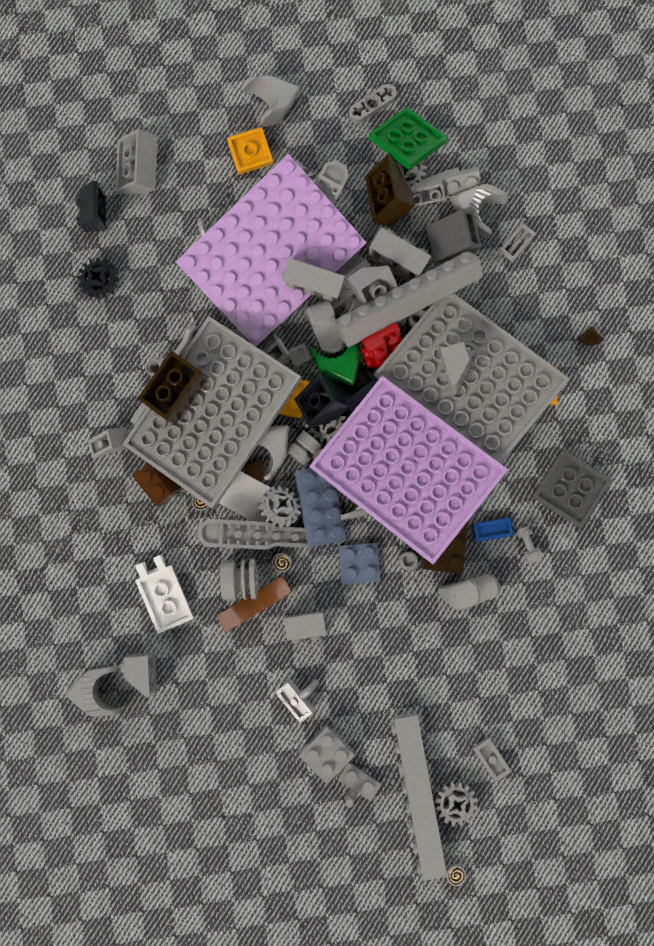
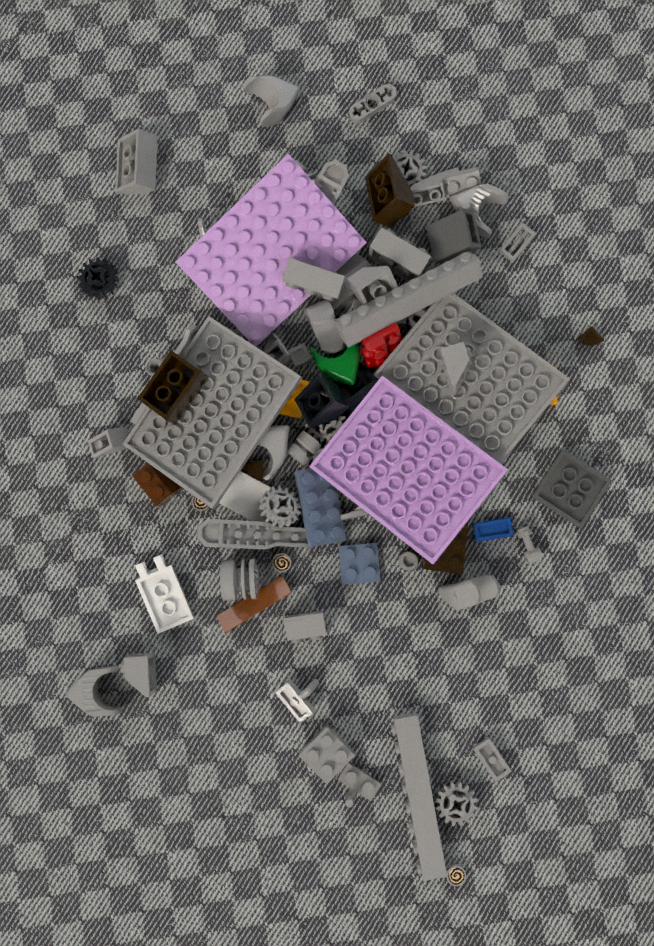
black slope [76,181,107,232] -> none
light orange plate [227,127,274,175] -> none
green plate [368,107,448,170] -> none

